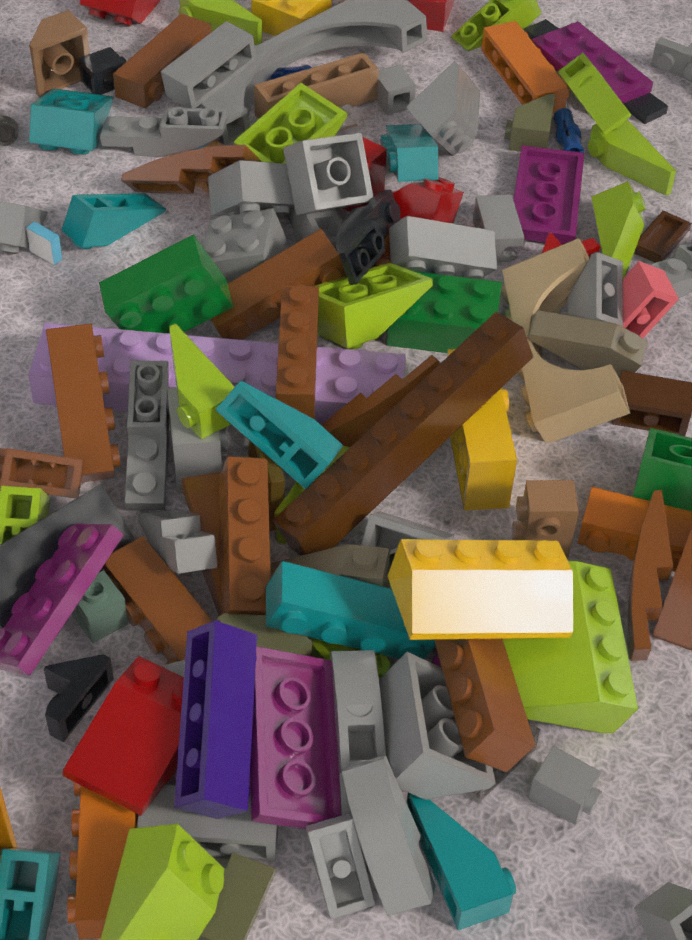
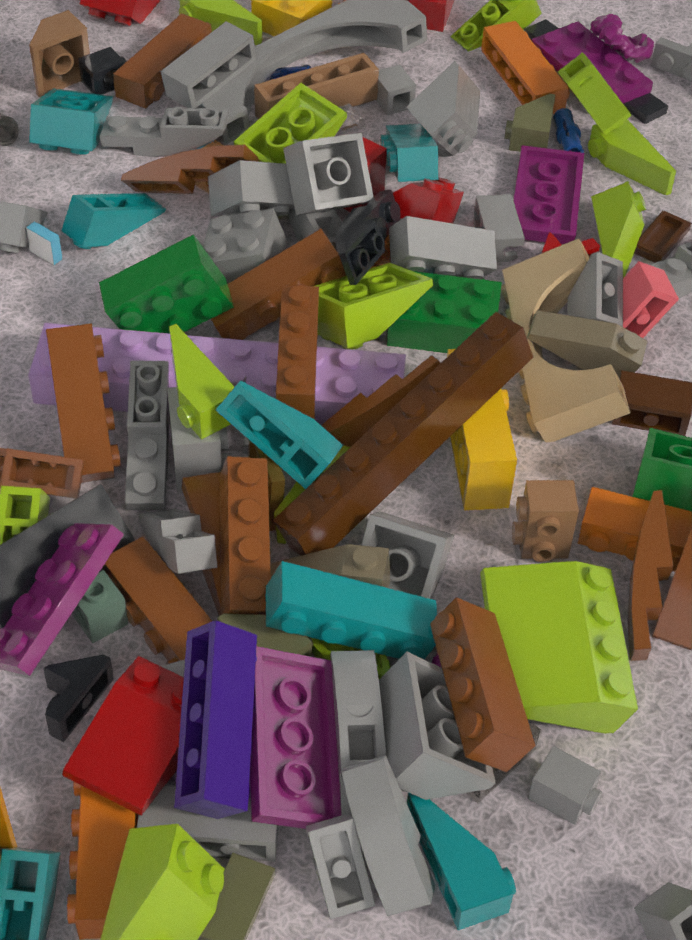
slope [387,539,573,640] -> none
none -> magenta piece [590,14,654,63]

